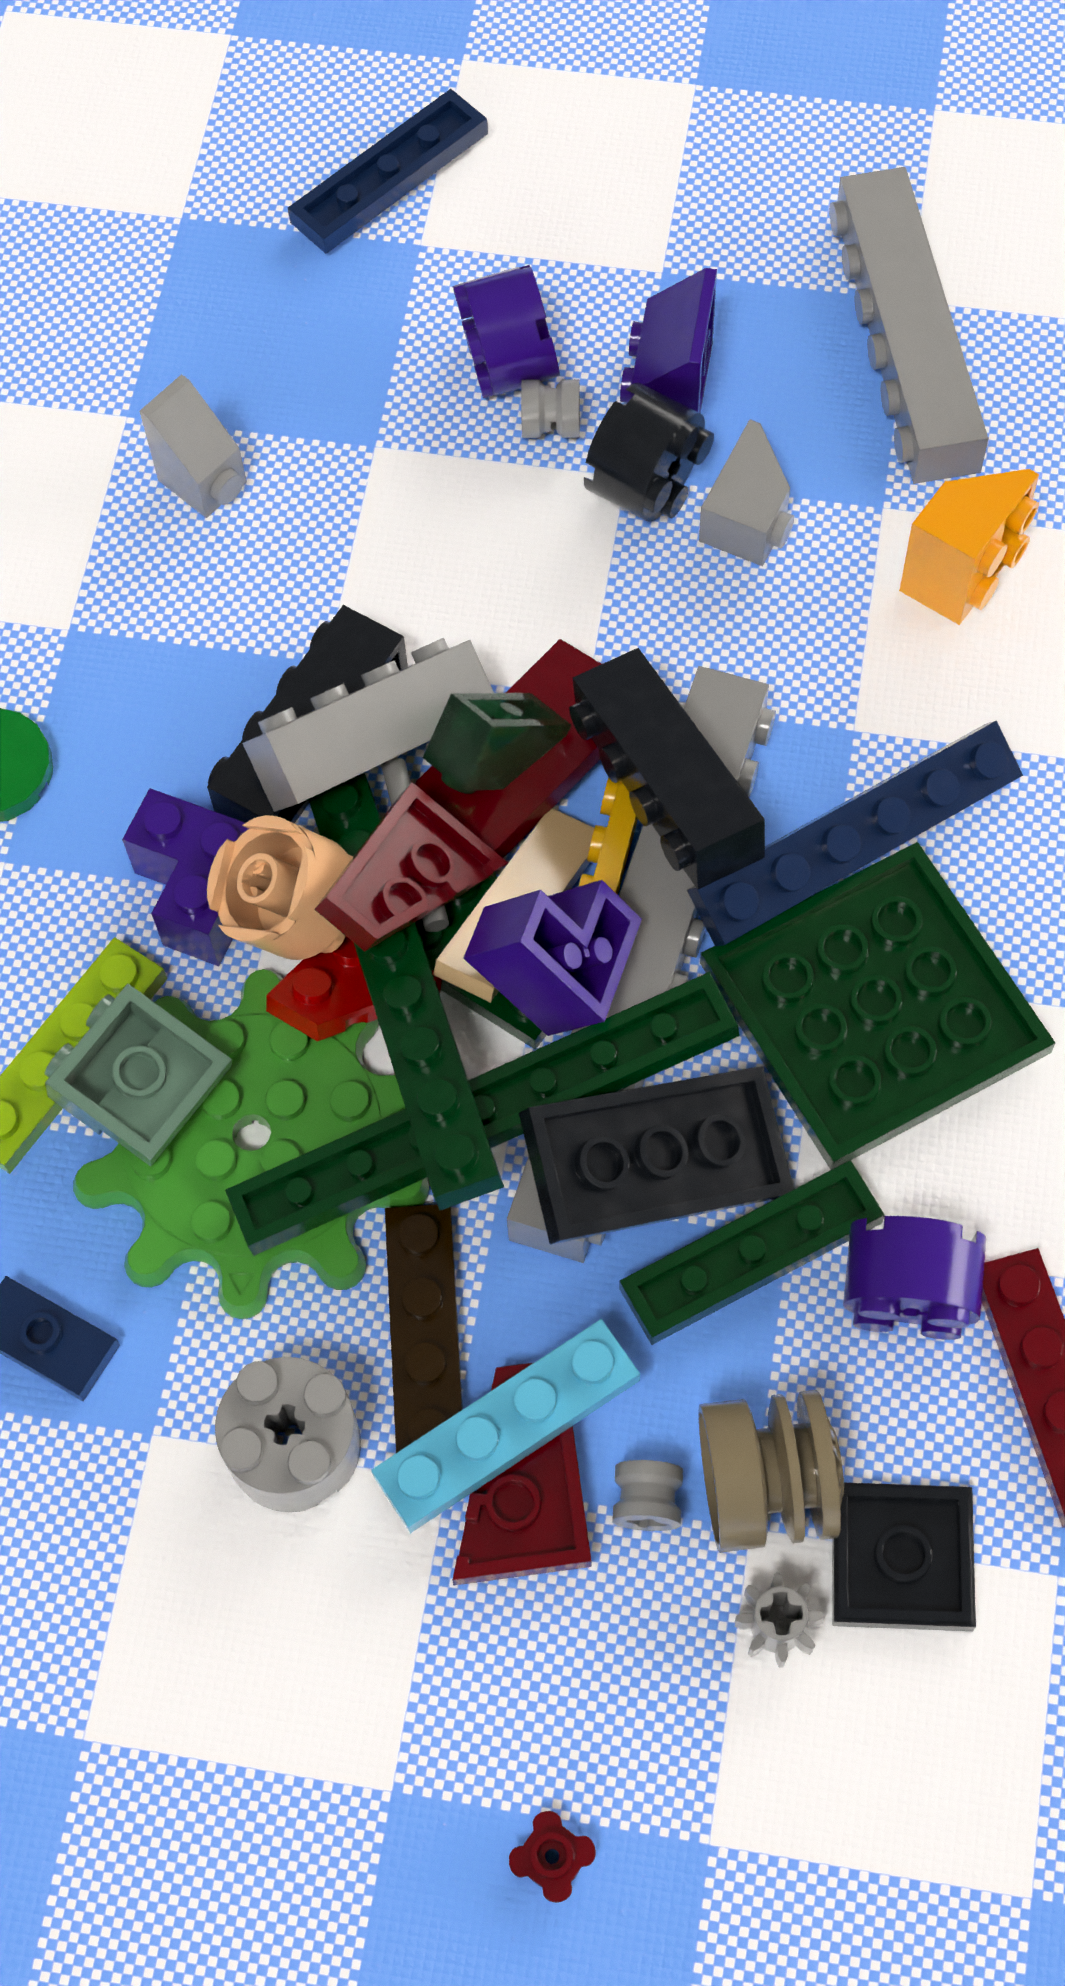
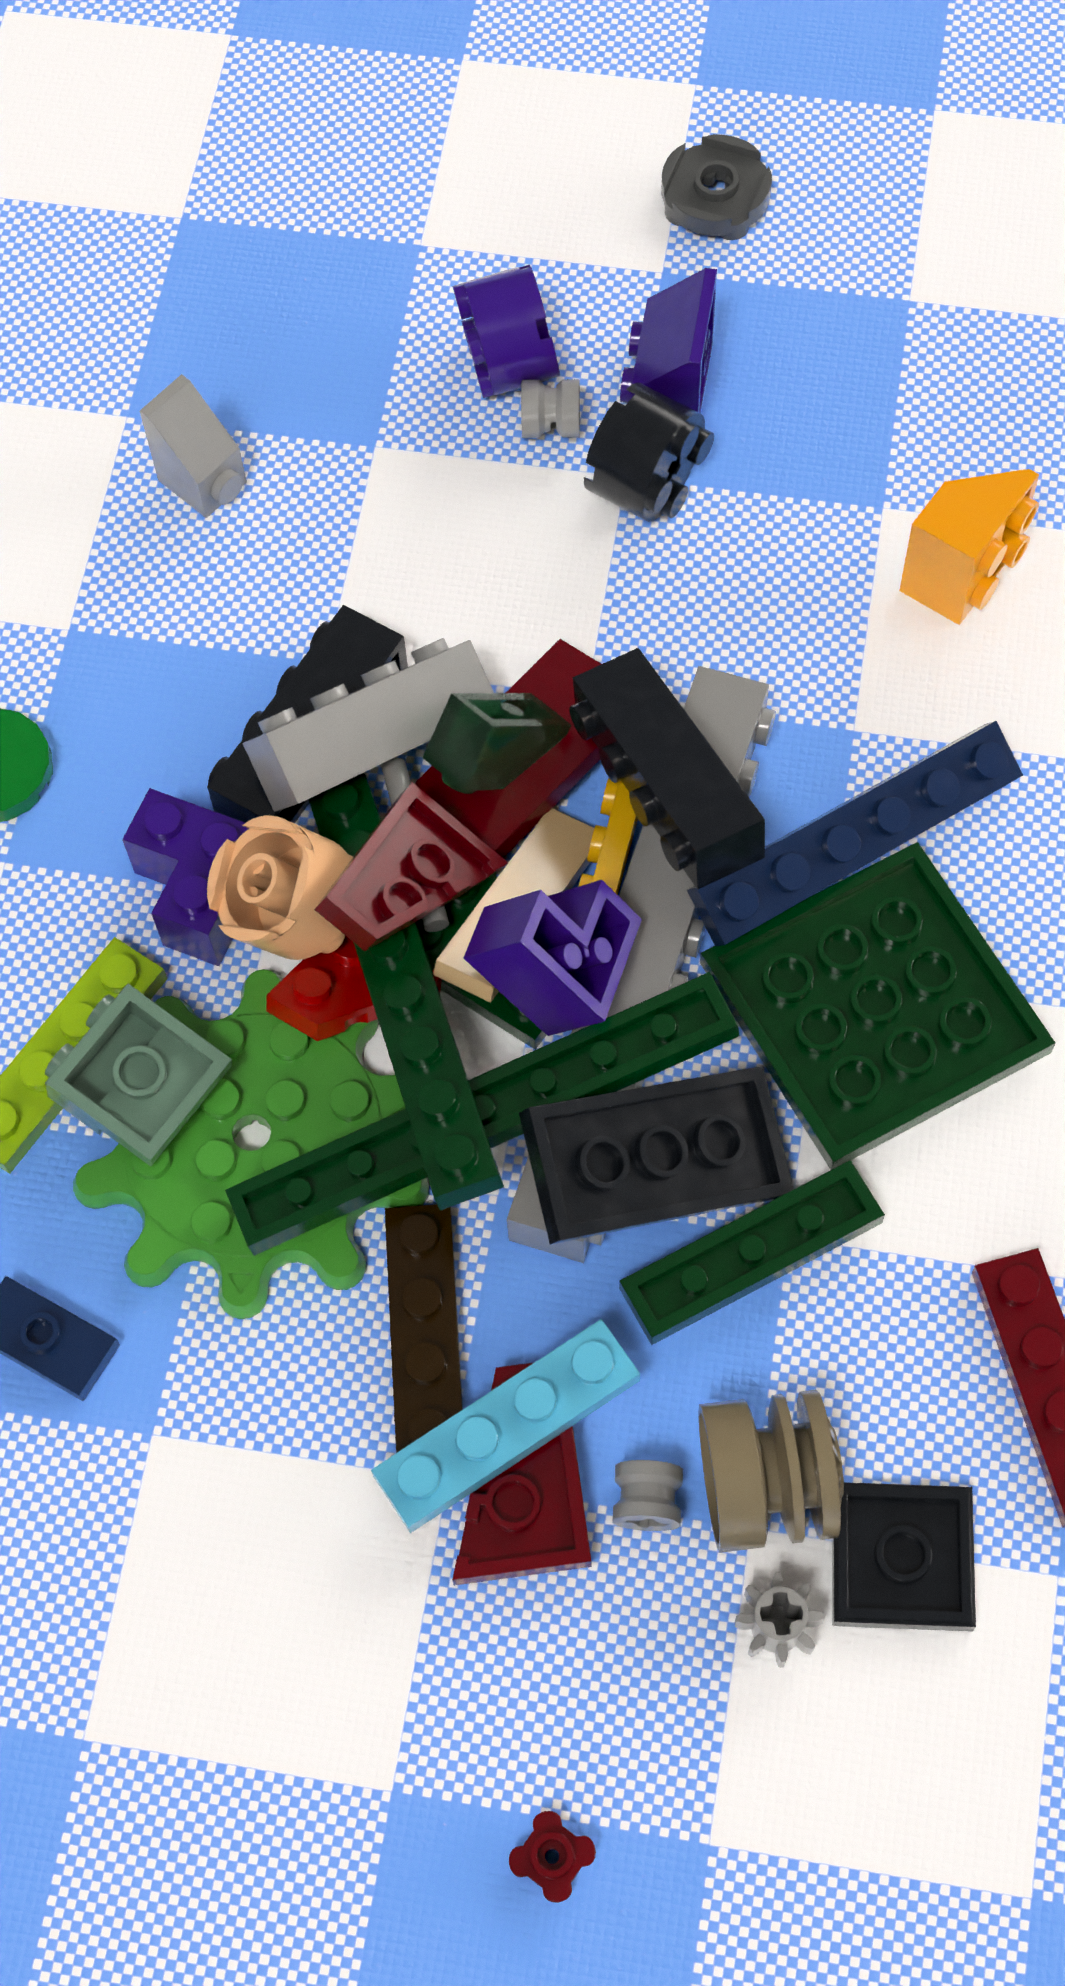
light grey brick [215,1357,361,1512] -> none
dark blue plate [288,88,488,254] -> none
light grey slope [699,419,794,566] -> none
light grey brick [829,166,989,484] -> none
dark purple brick [843,1216,986,1340] -> none
none -> dark grey plate [661,134,772,240]

